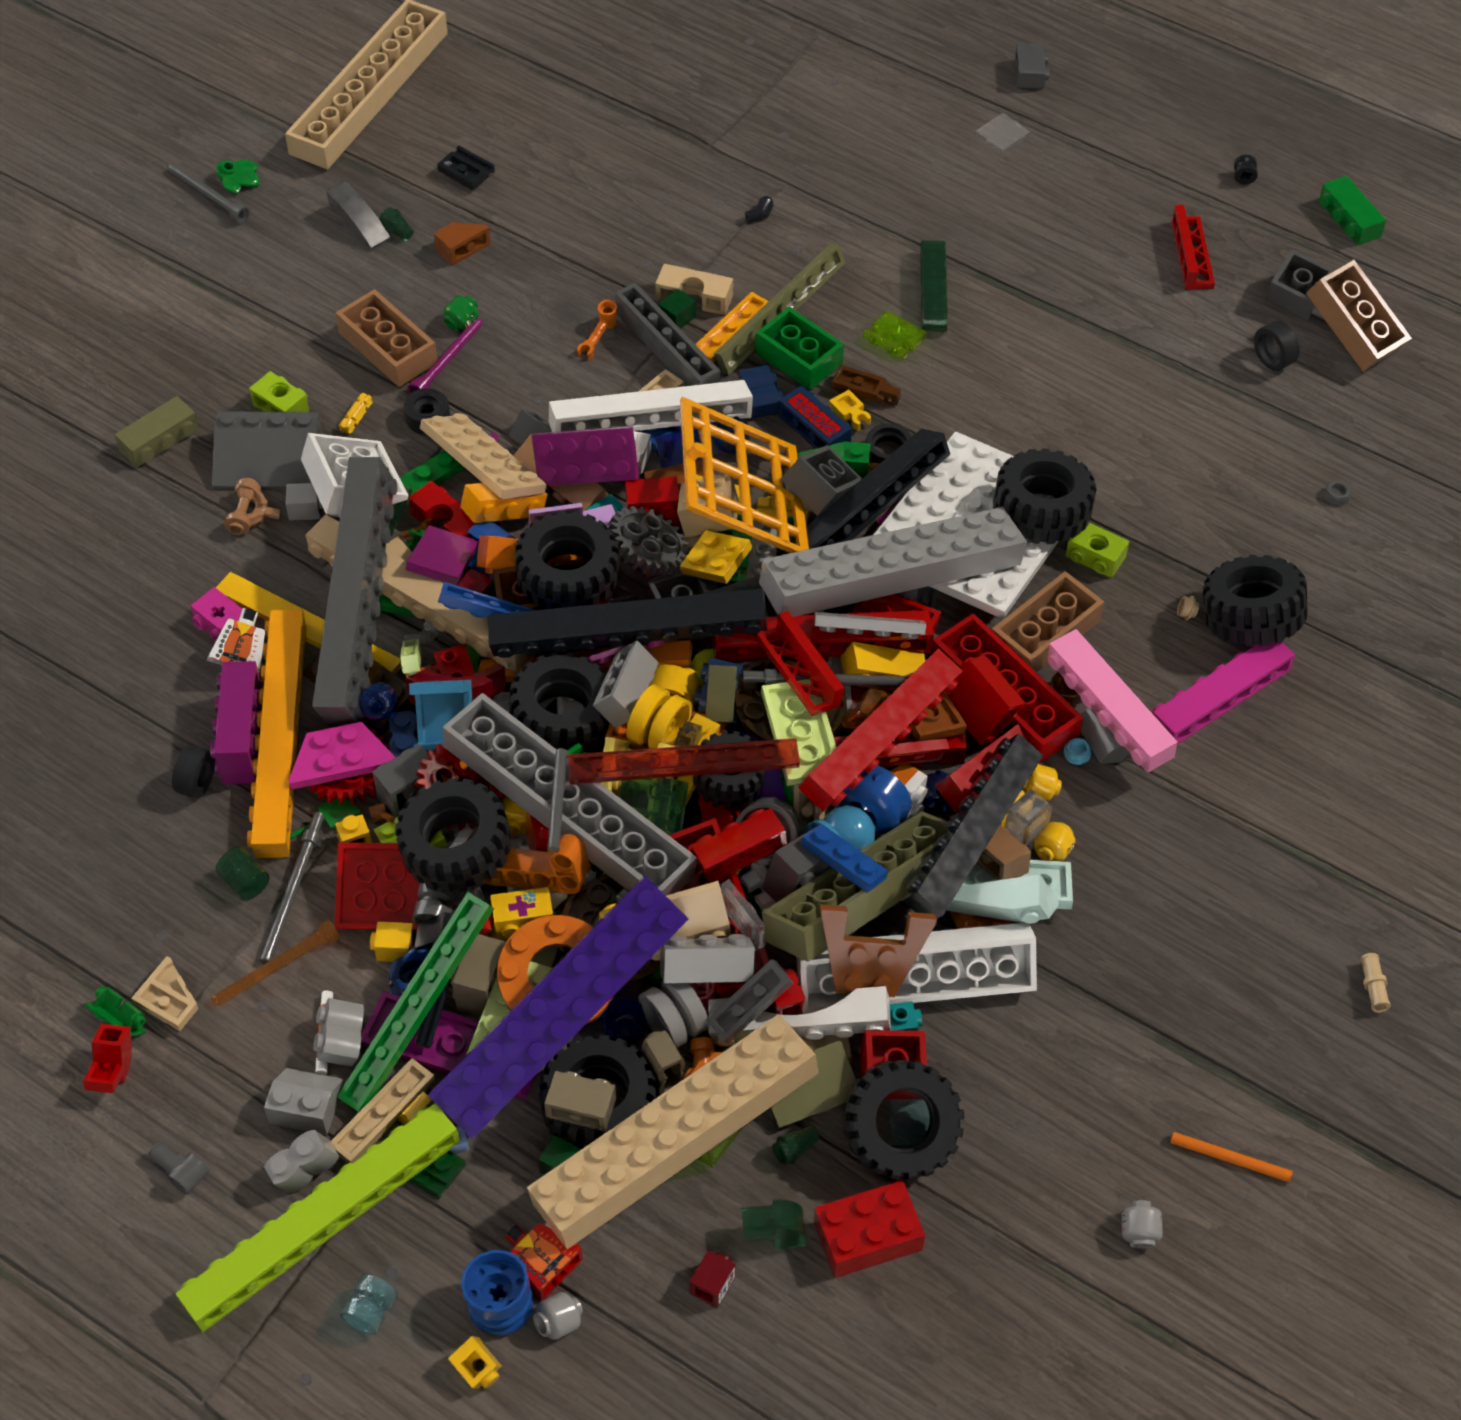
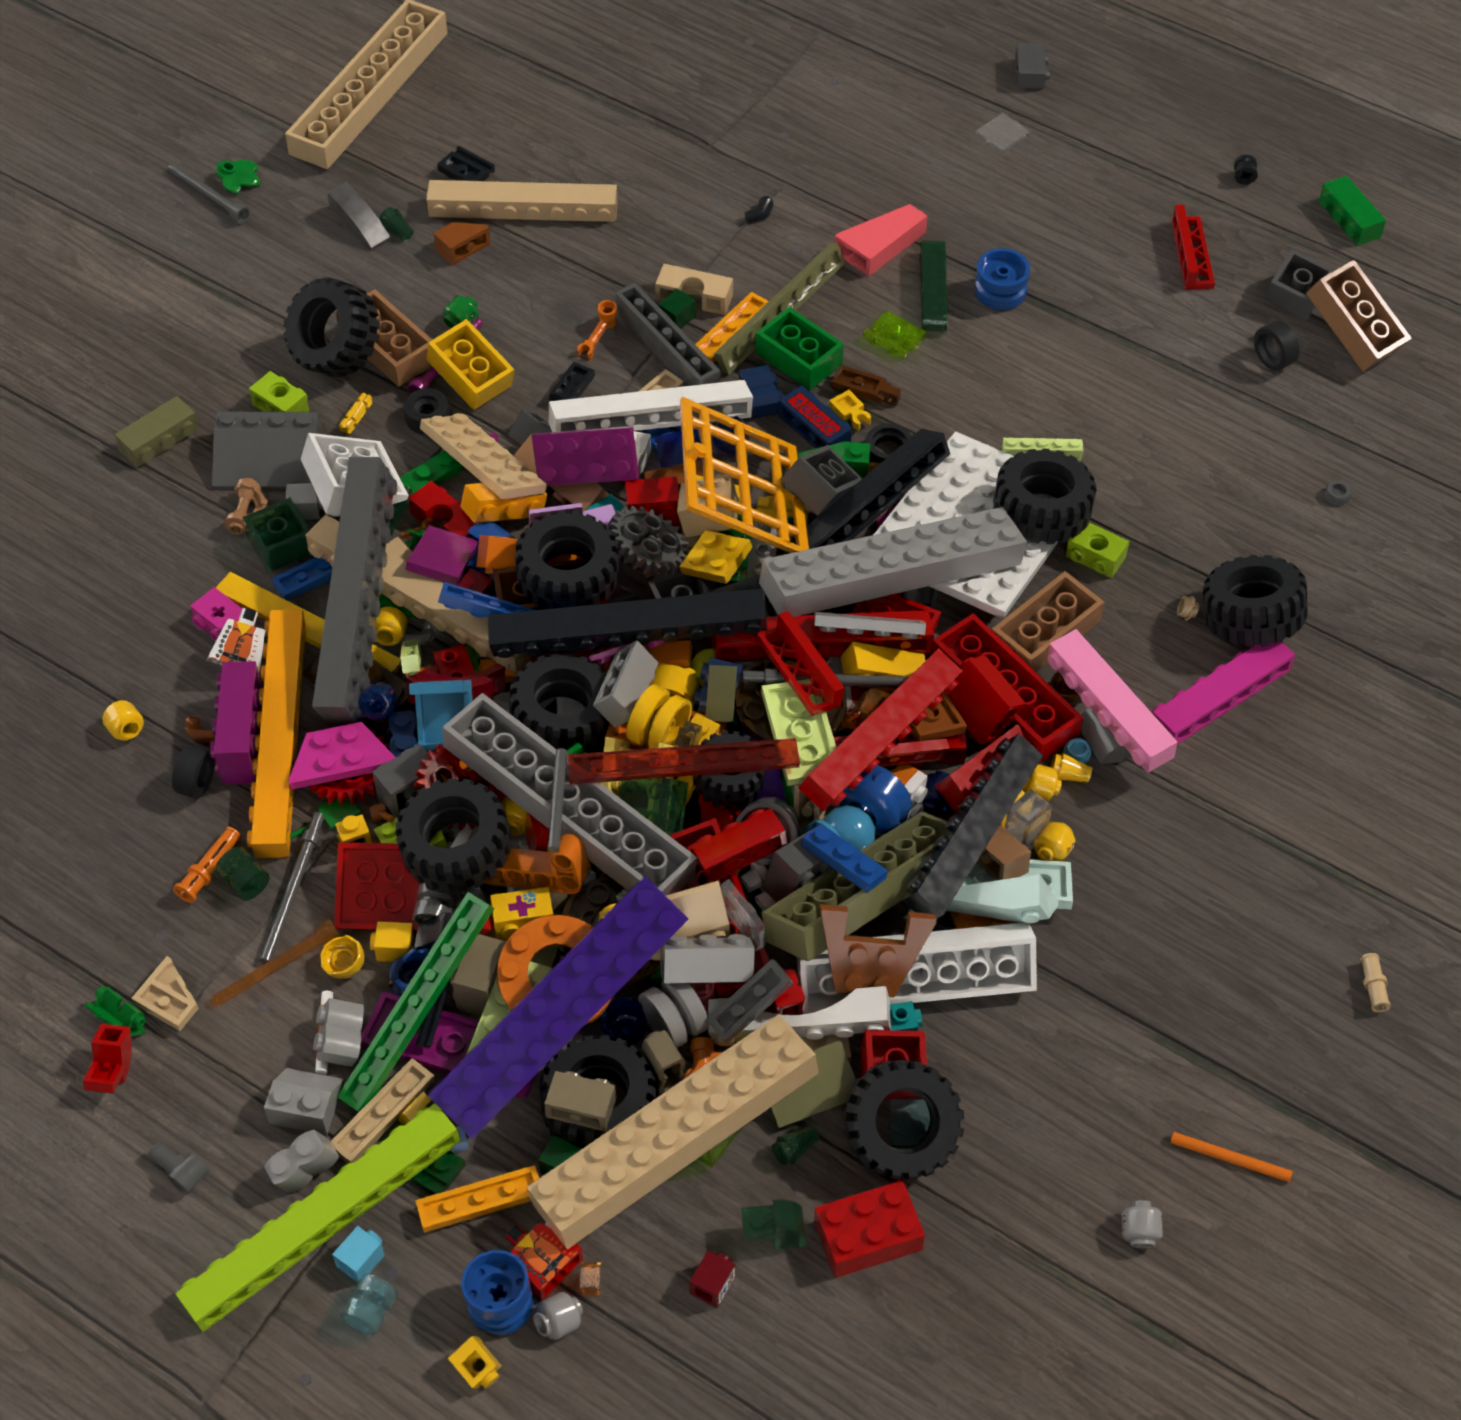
none -> yellow head [102,700,144,741]
none -> orange pin [173,827,241,903]
none -> dark orange arm [184,715,216,743]
none -> clear green brick [242,498,311,572]
none -> blue plate [272,557,333,601]
none -> black tyre [283,277,380,377]
none -> yellow hair [320,935,365,979]
none -> medium azure brick [332,1226,385,1284]
none -> yellow head [375,606,408,646]
none -> light orange plate [415,1165,539,1233]
none -> yellow brick [426,319,515,410]
none -> tan brick [427,180,617,222]
none -> black plate [549,362,595,401]
none -> clear orange piece [580,1262,601,1295]
none -> coral slope [835,204,928,276]
none -> blue wheel [975,248,1030,310]
none -> yellowish green piece [1002,438,1083,461]
none -> yellow cone [1050,753,1092,783]

